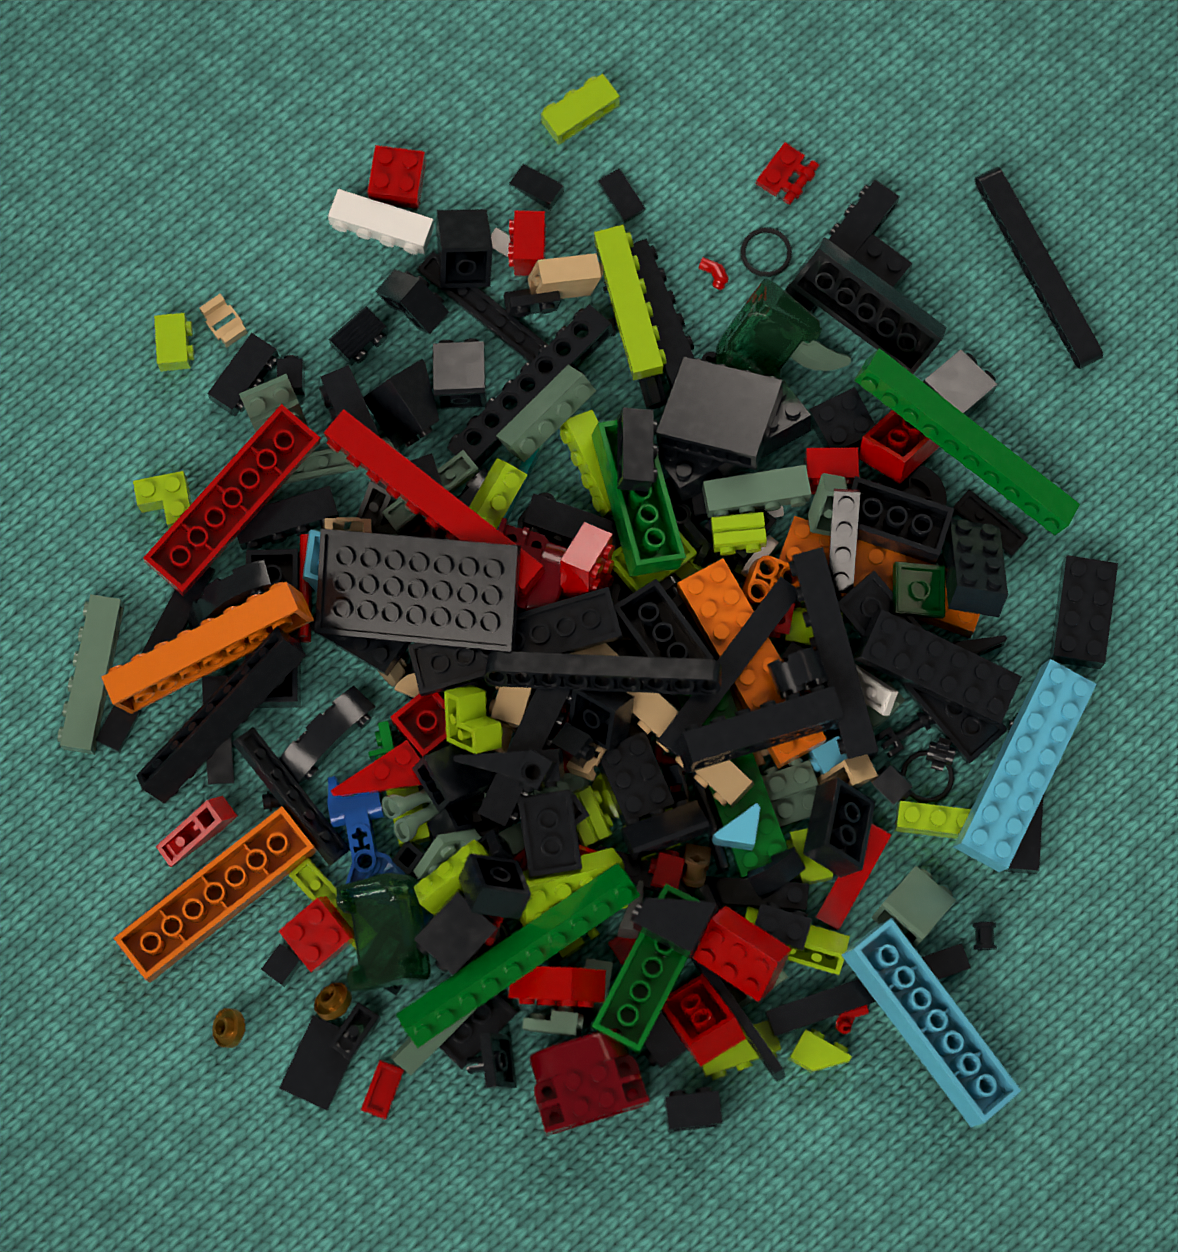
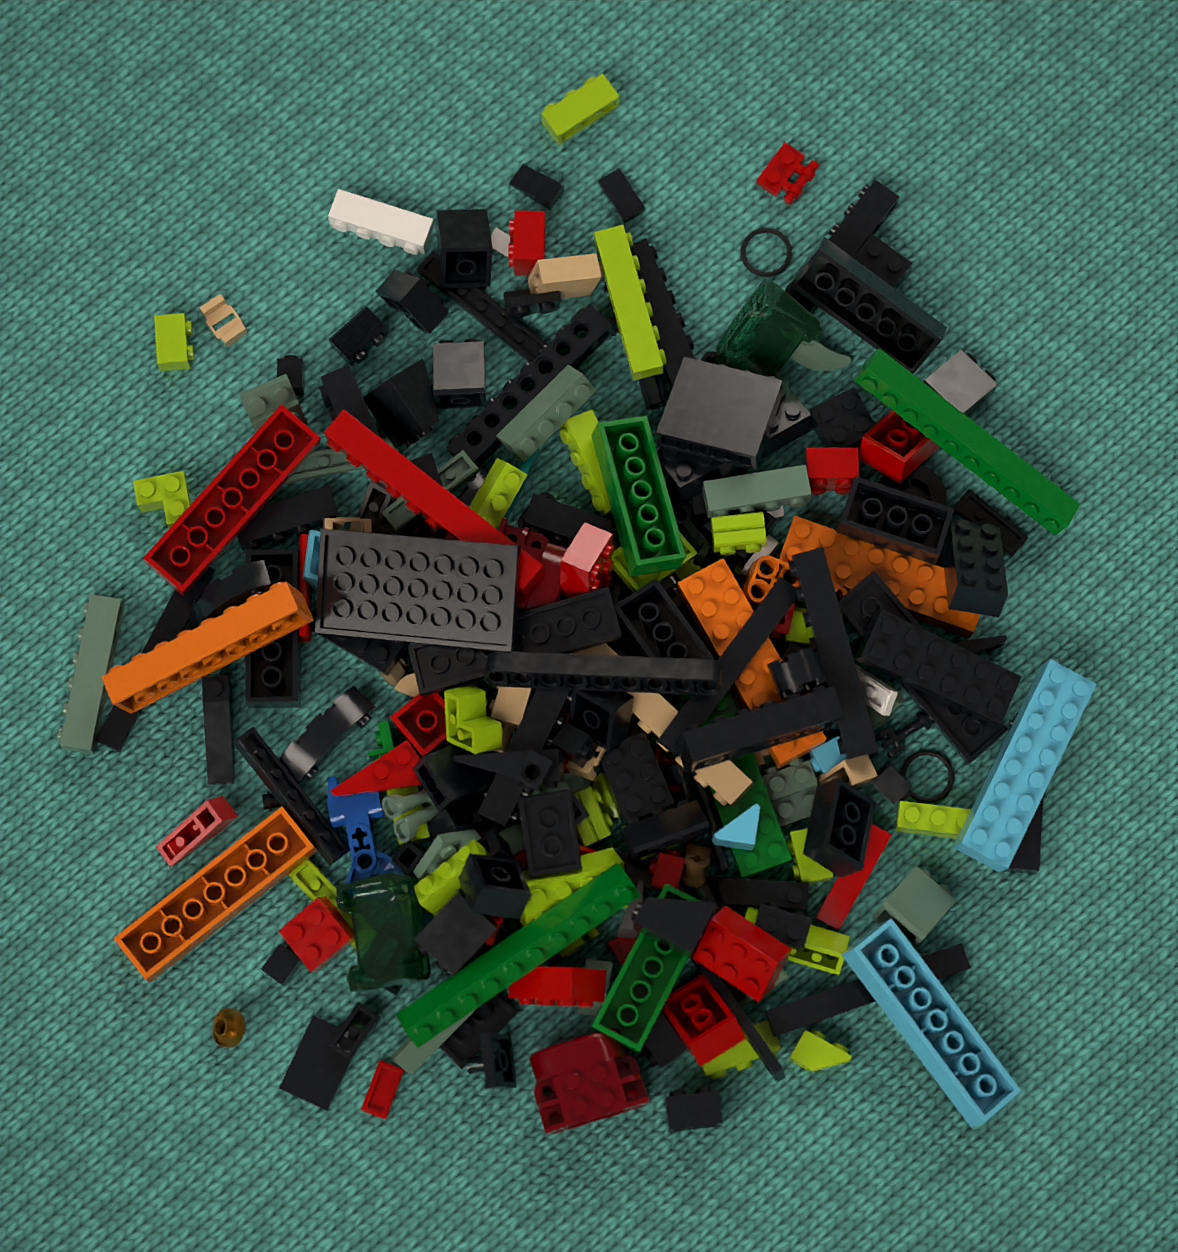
black brick [136,626,306,804] -> none
black brick [207,333,279,417] -> none
pearl gold plate [314,983,352,1020] -> none
red brick [367,145,426,209] -> none
sand green plate [522,1006,584,1037] -> none
black brick [617,407,658,492] -> none
red arm [698,257,729,290] -> none
black slope [747,846,806,897] -> none
sand green brick [808,473,847,536] -> none
plate [829,488,860,593] -> none
red arm [835,1005,869,1034] -> none
dark green tile [893,562,945,619] -> none
black gear [926,737,957,772] -> none
black bush [973,922,997,950] -> none
black beam [975,166,1103,369] -> none
black brick [1049,555,1118,670] -> none

